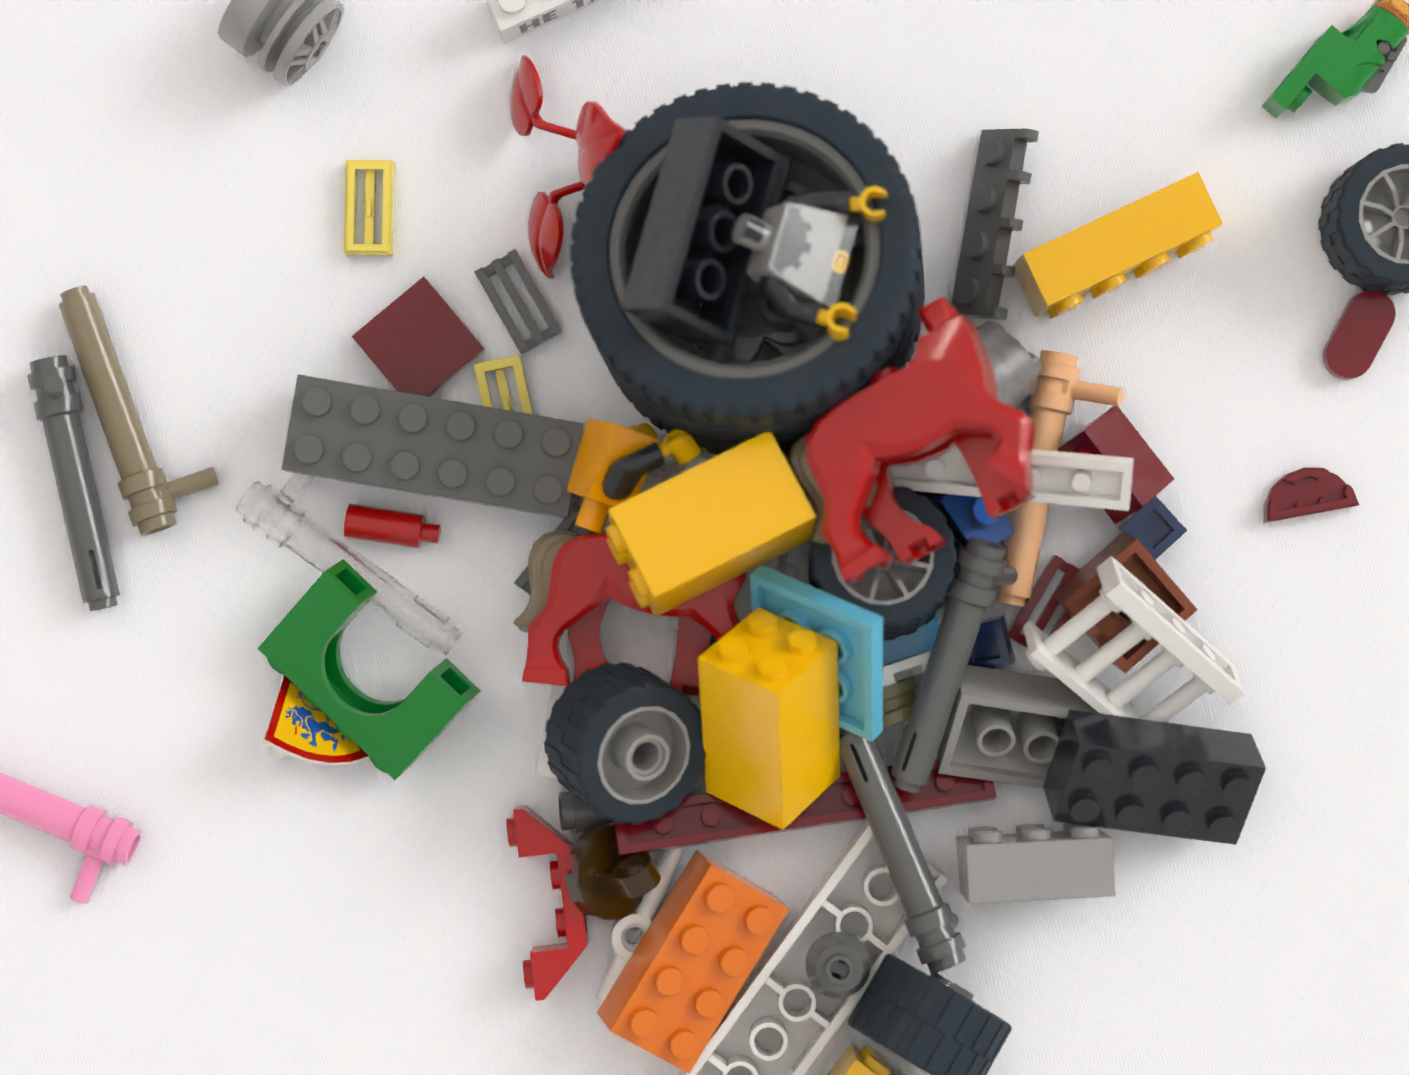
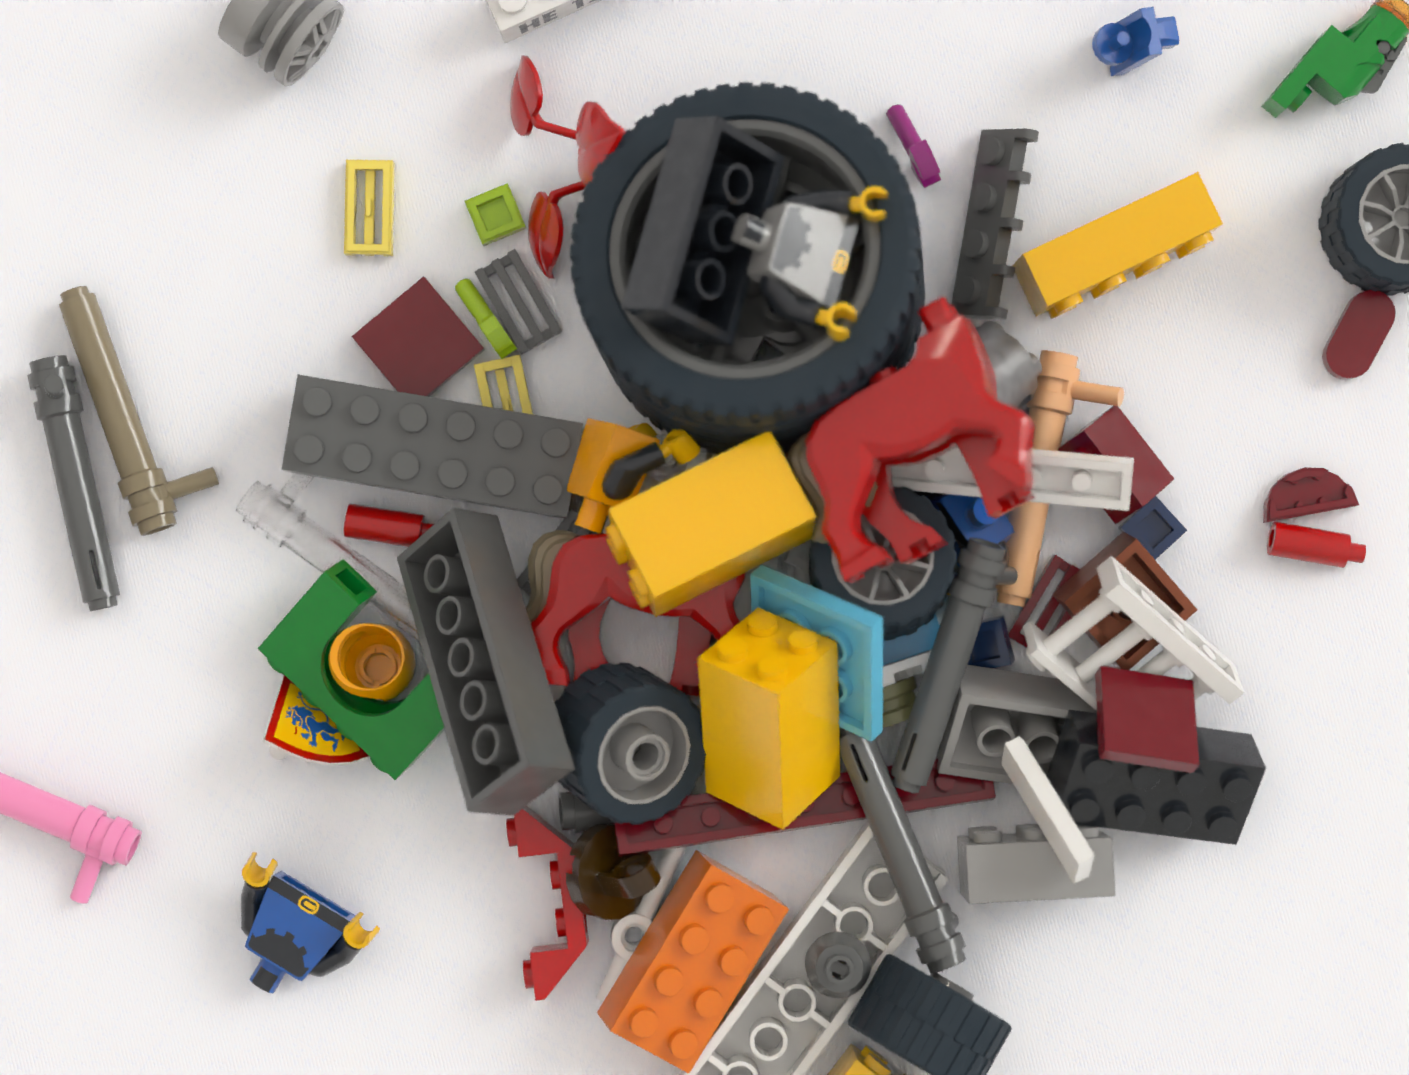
none -> torso [241,852,380,993]
none -> light orange helmet [328,623,416,702]
none -> dark grey brick [397,507,575,816]
none -> lime bar [455,279,517,359]
none -> lime tile [464,183,527,246]
none -> magenta bar [886,104,941,188]
none -> white tile [1001,736,1095,884]
none -> blue hips [1092,7,1179,77]
none -> dark red tile [1095,666,1199,773]
none -> red cylinder [1267,521,1366,568]

